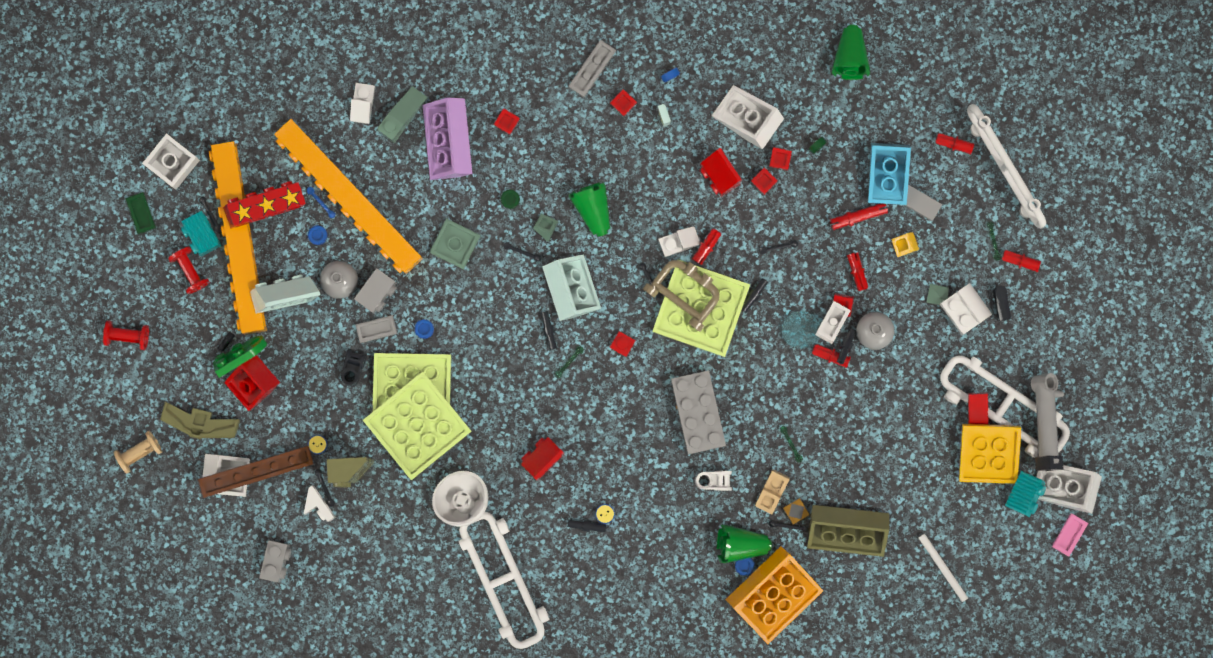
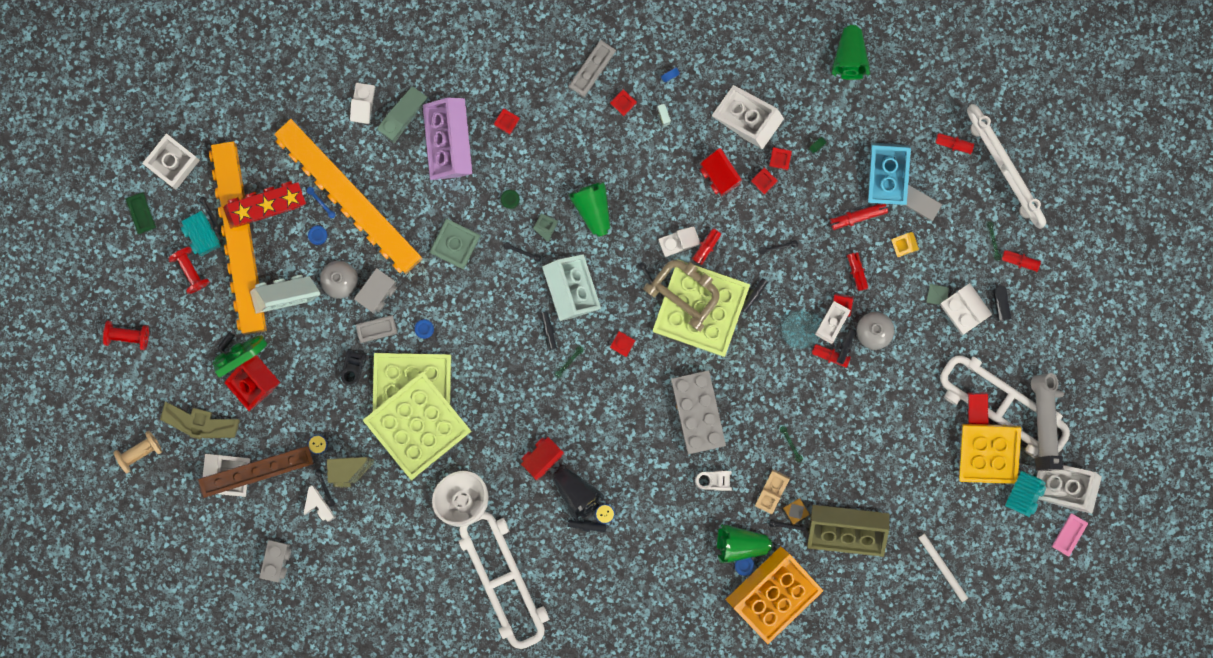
none -> black cone [553,468,605,521]

